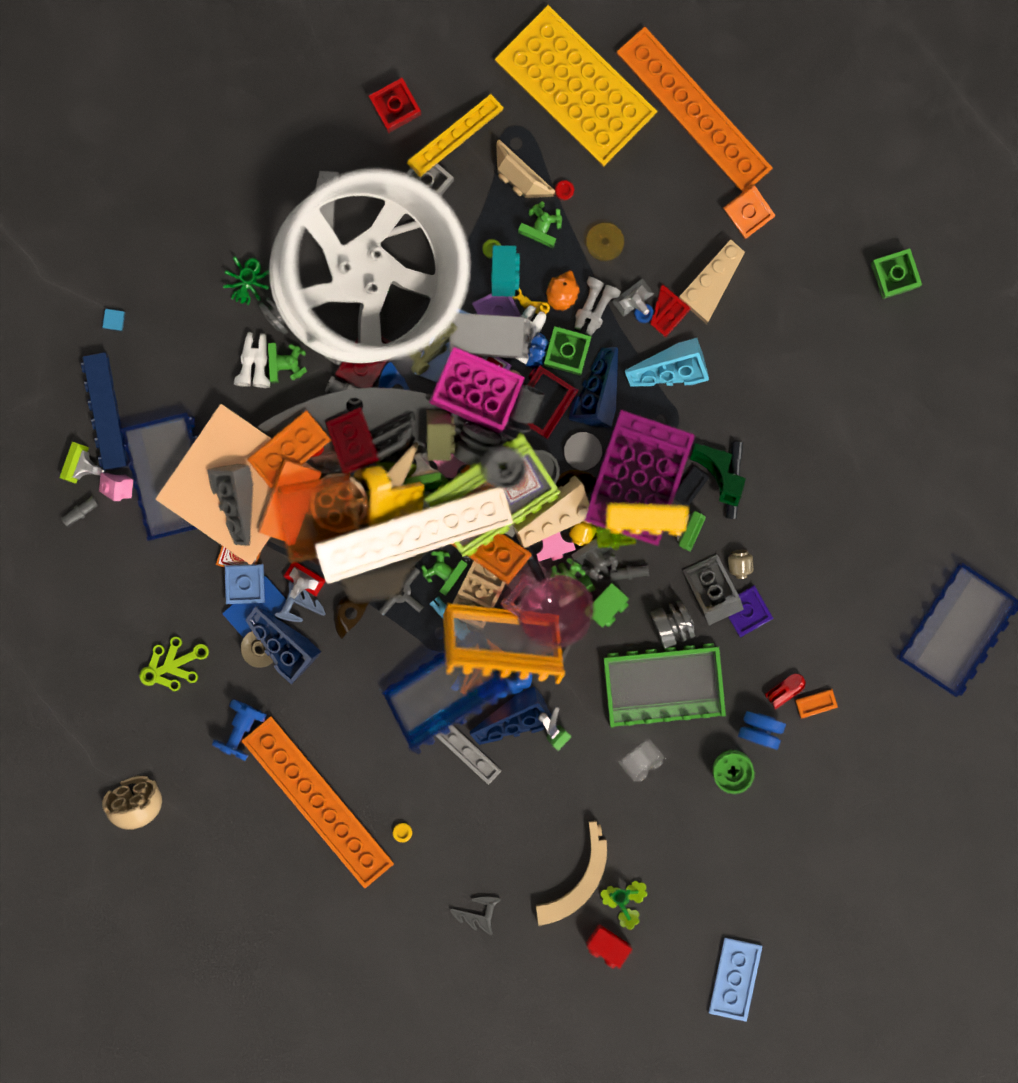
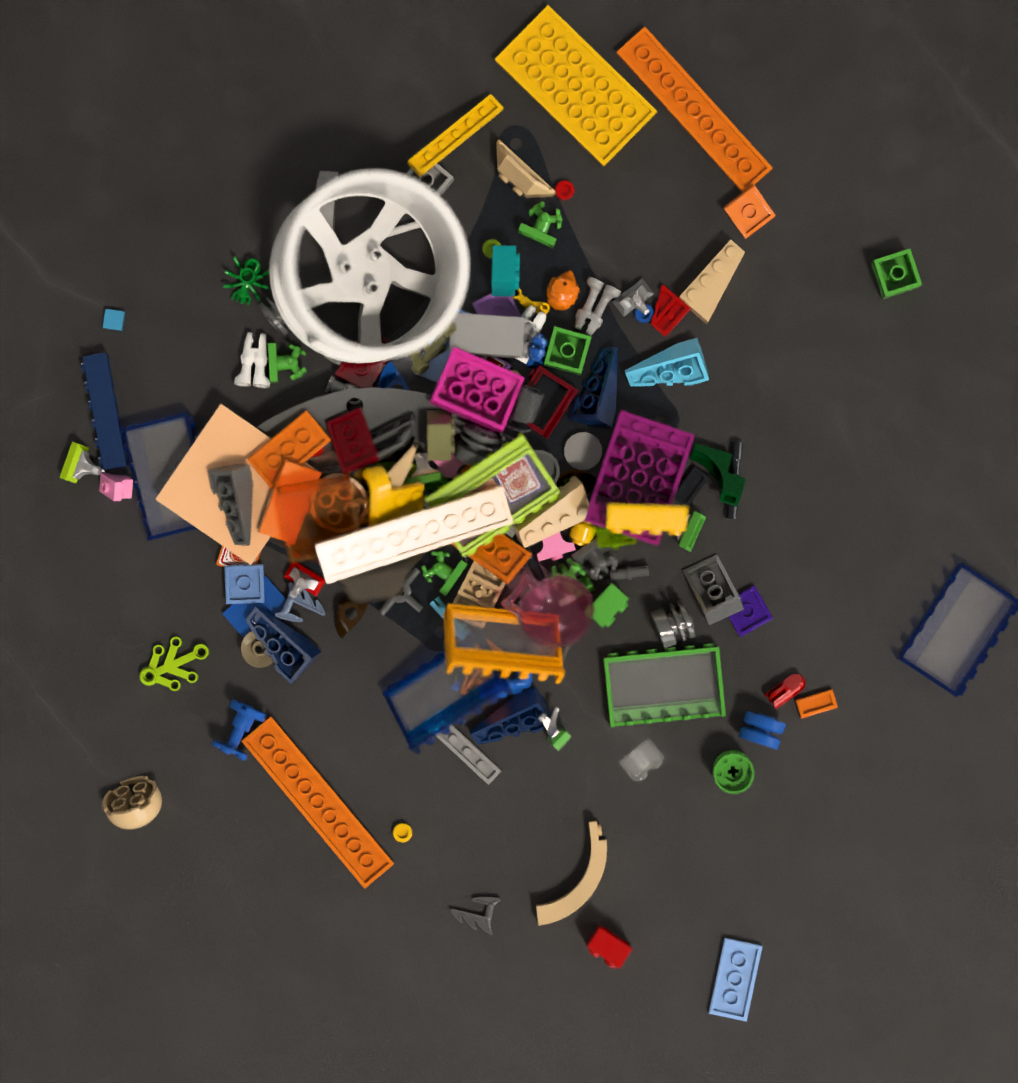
dark grey pin [61,496,99,527] -> none
red brick [369,78,422,133] -> none
dark grey wheel [480,445,527,490] -> none
clear yellow plate [586,223,624,261] -> none
lime plant [601,881,647,930] -> none
dark tan head [728,550,754,579] -> none

